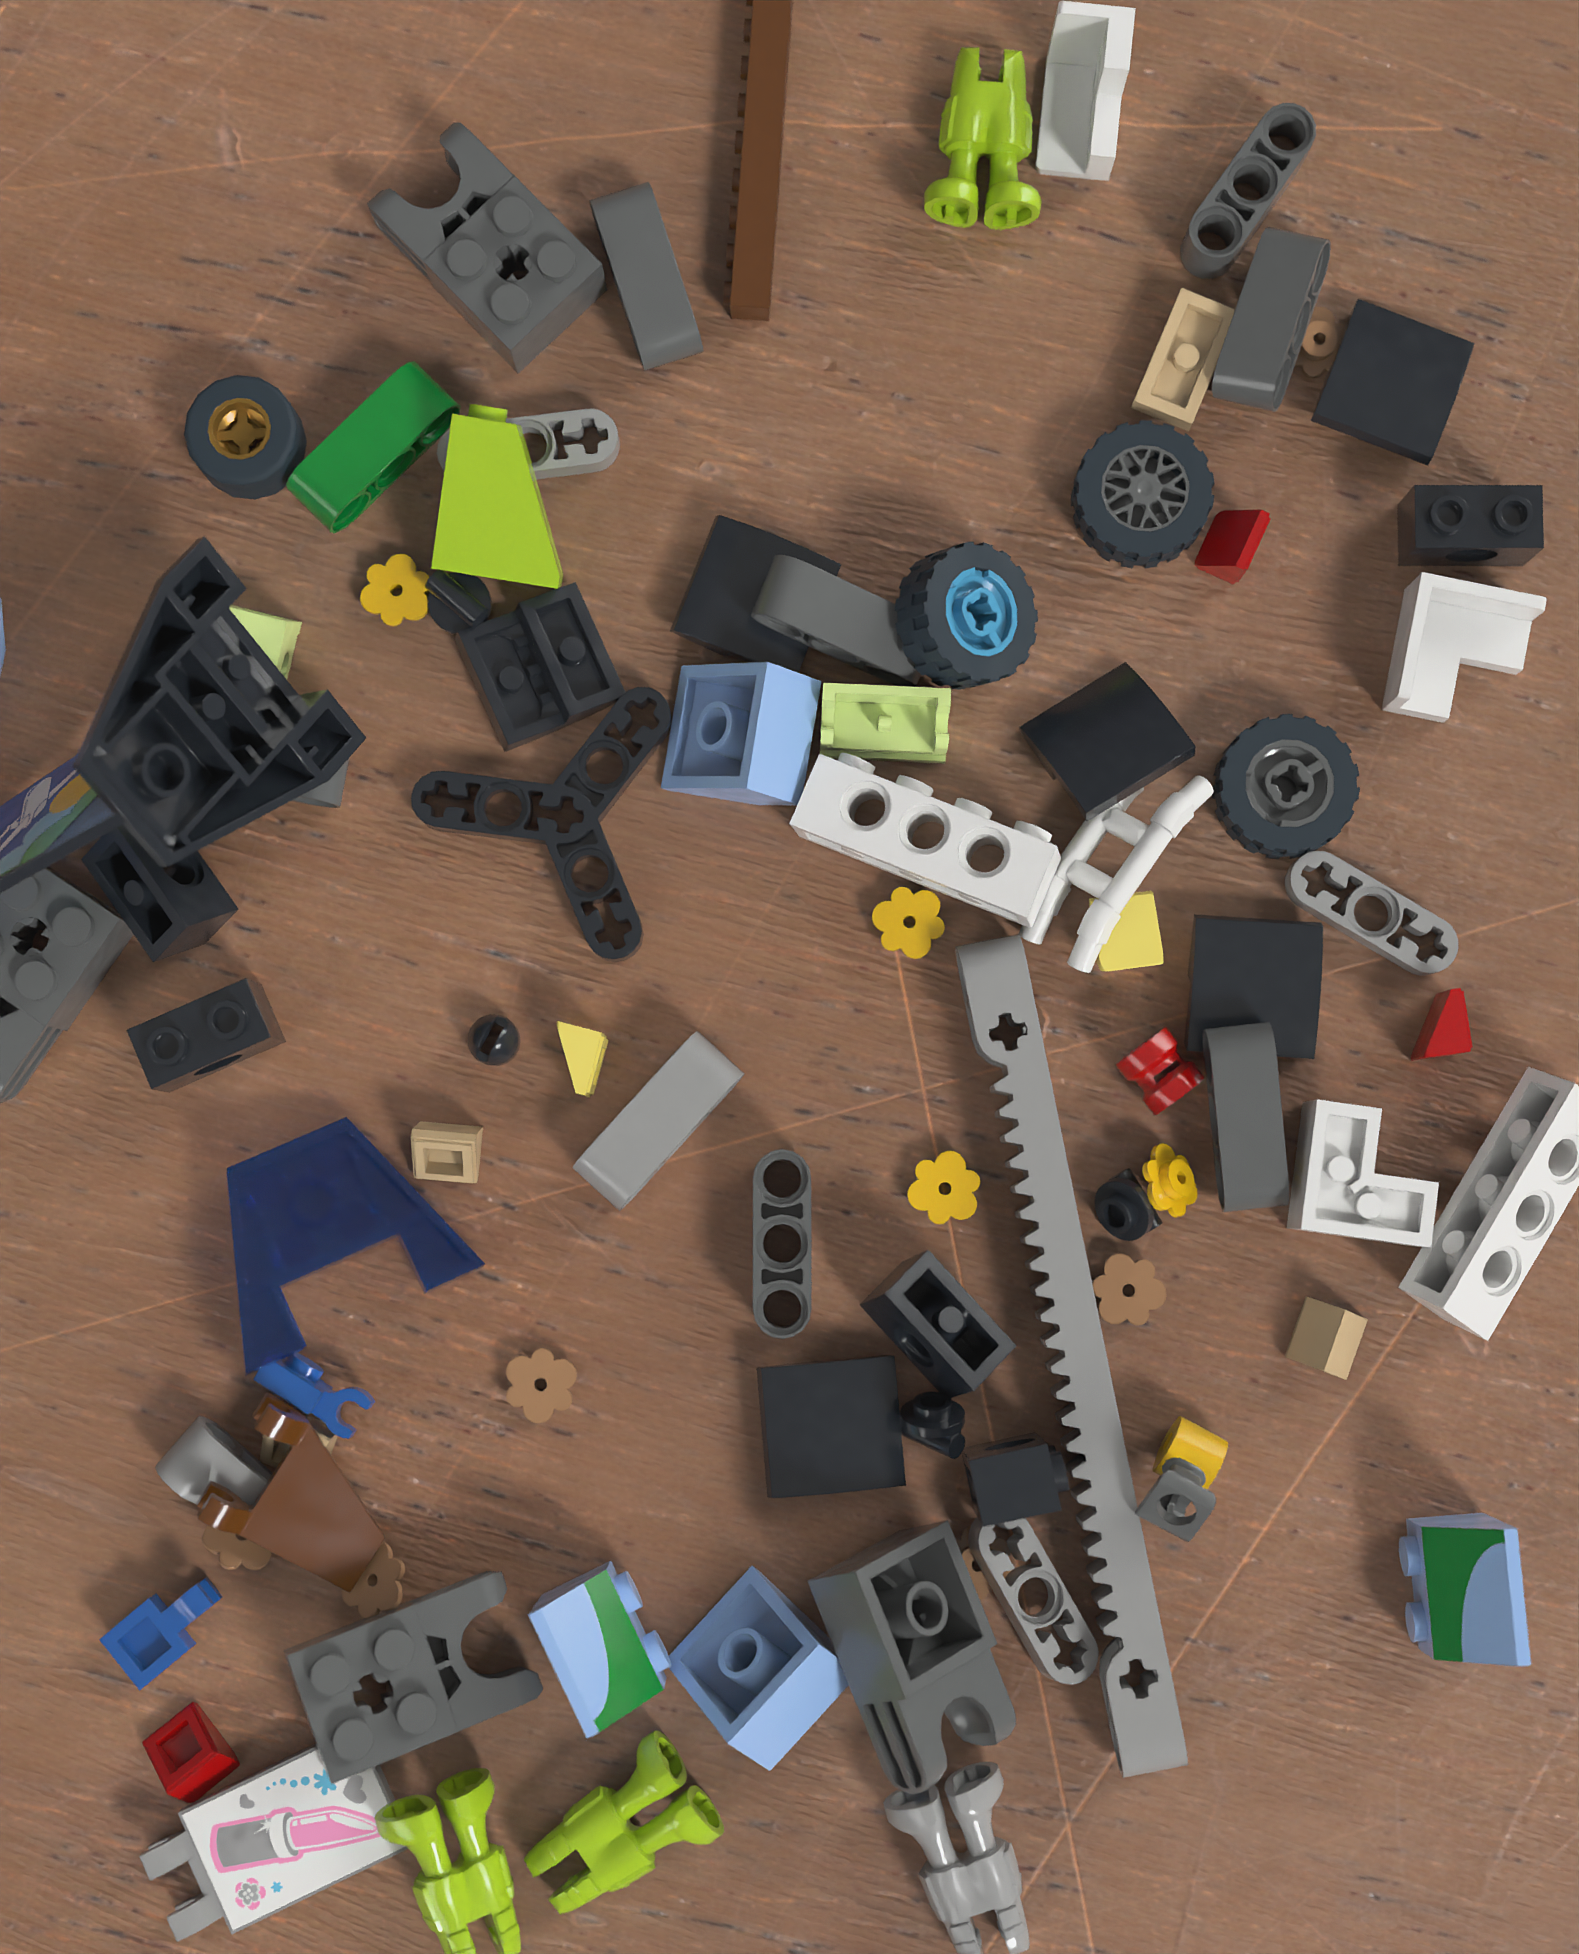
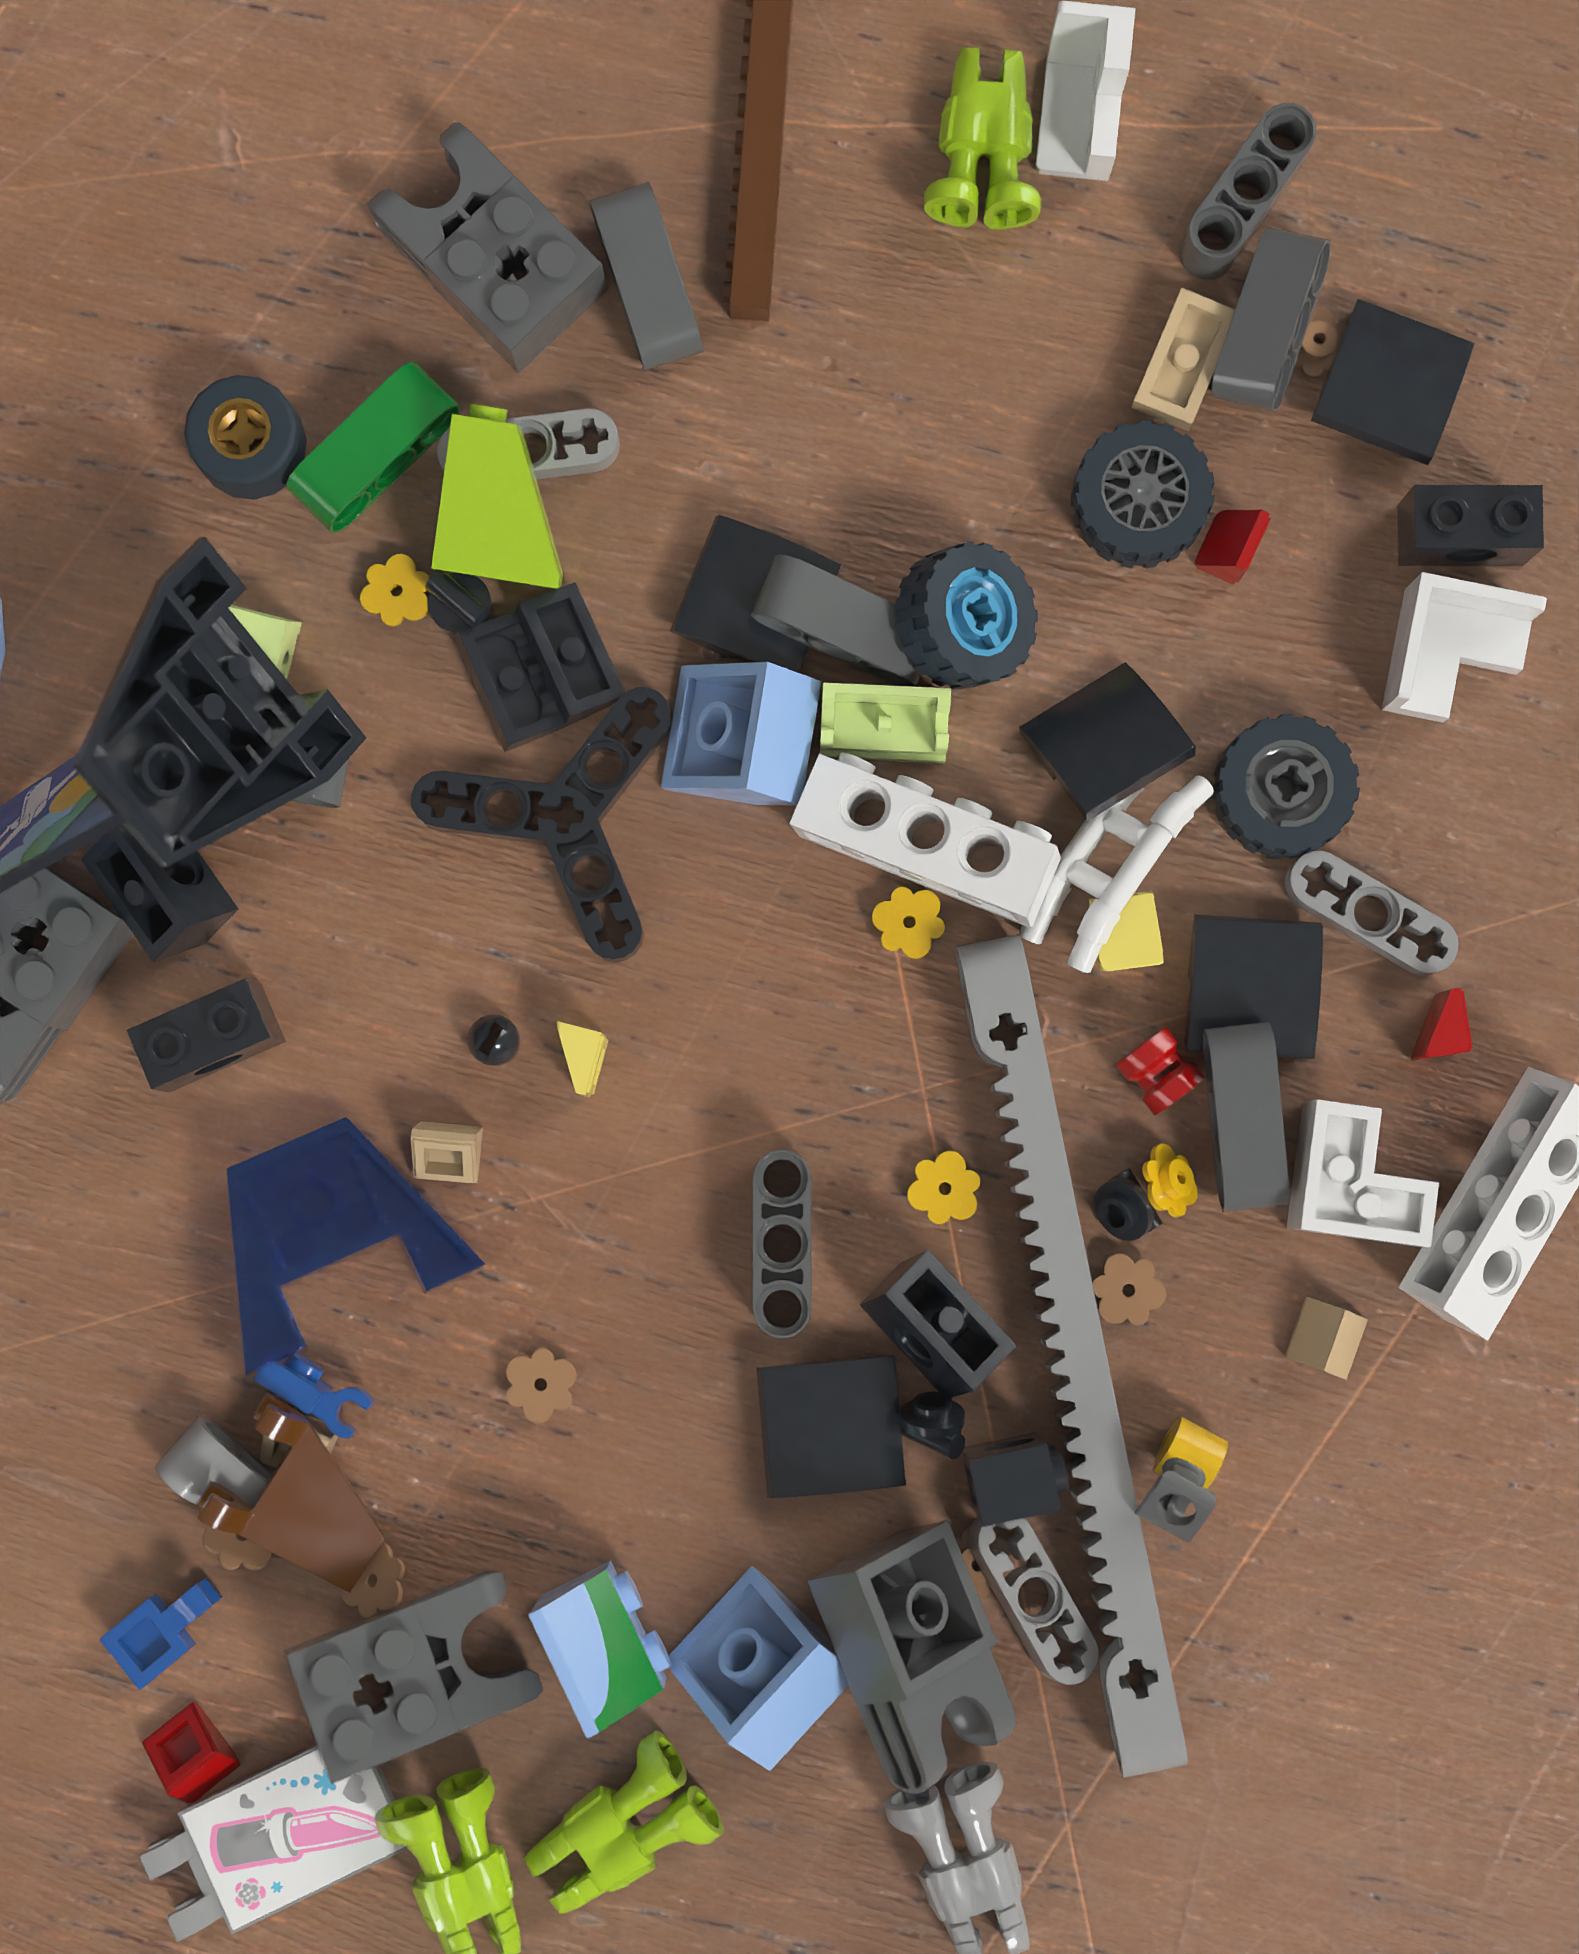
light grey beam [572,1031,745,1211] -> none
light blue slope [1399,1513,1531,1666] -> none

